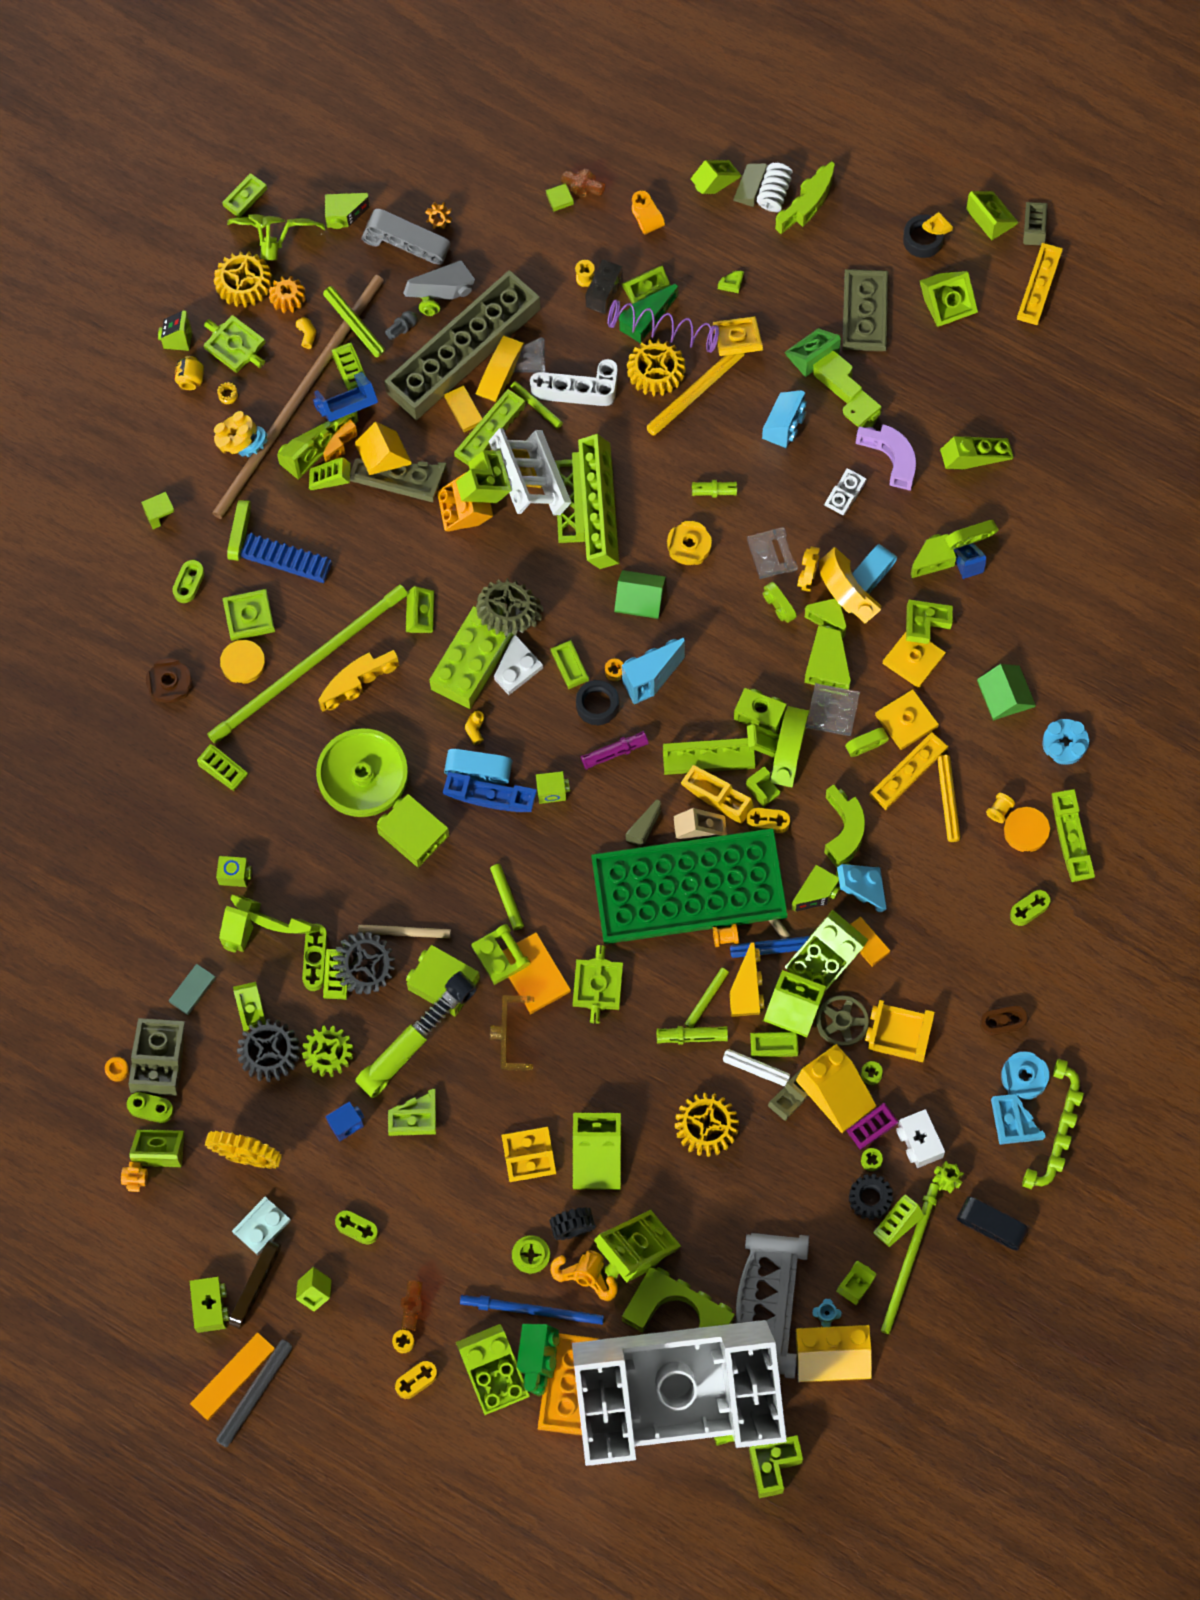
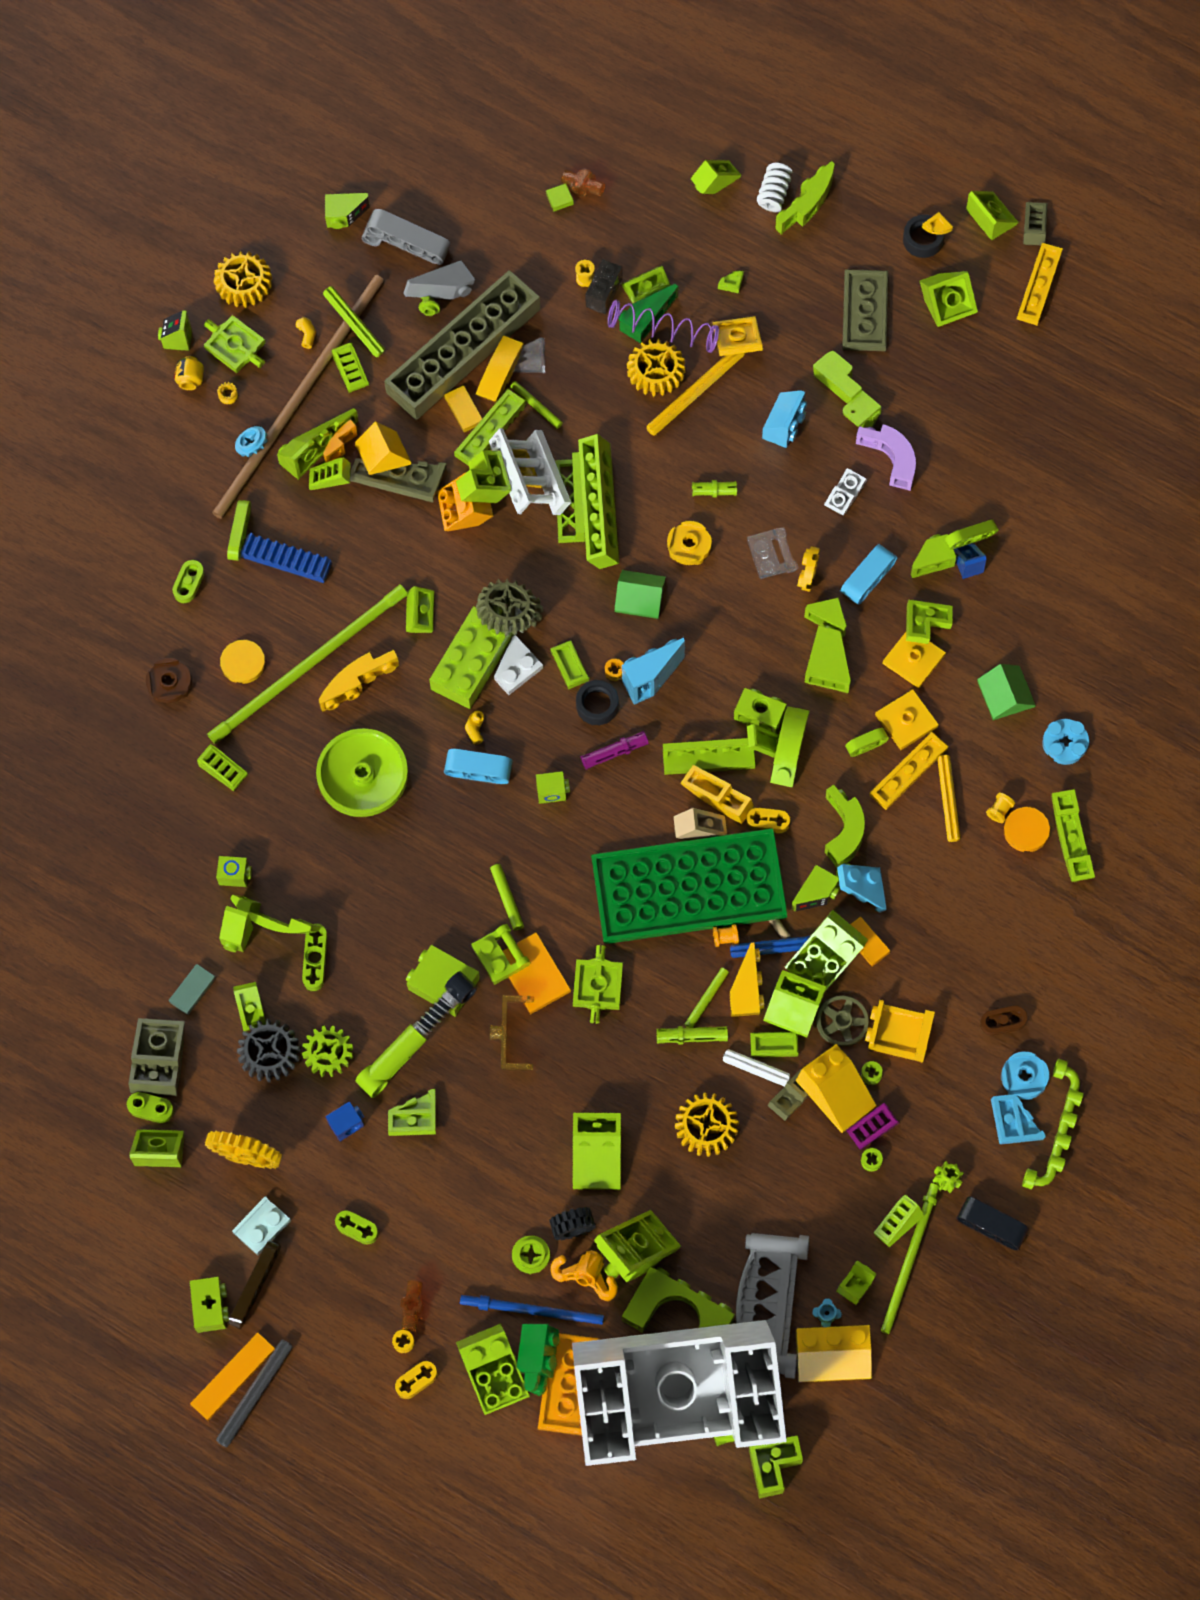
light orange tile [105,1057,129,1081] -> none
light orange gear [121,1162,148,1192] -> none
lime panel [141,492,174,529] -> none
yellow plate [214,411,257,454] -> none
lime plate [222,173,267,218] -> none
lime plate [223,589,275,641] -> none
lime plant [227,214,325,260] -> none
light orange gear [269,276,306,313] -> none
lime panel [296,1267,331,1312] -> none
blue panel [313,372,378,422] -> none
lime slope [323,949,351,1000] -> none
dark grey gear [332,932,395,994] -> none
tan bar [358,925,451,938] -> none
lime brick [377,794,449,868] -> none
dark grey axle [385,311,418,340] -> none
light orange gear [426,202,452,229] -> none
blue slope [443,772,537,812] -> none
yellow slope [501,1127,556,1182] -> none
white beam [530,359,618,406] -> none
olive slope [626,800,662,848] -> none
light orange piece [632,191,665,235] -> none
olive slope [733,164,768,207] -> none
lime panel [746,767,780,808] -> none
lime plate [763,582,796,623] -> none
bright green slope [785,328,841,377] -> none
clear plate [806,683,860,736] -> none
yellow arch [819,547,881,623] -> none
black tyre [849,1174,893,1220] -> none
white brick [896,1109,945,1168] -> none
lime slope [940,436,1014,469] -> none
lime beam [1010,890,1050,926] -> none

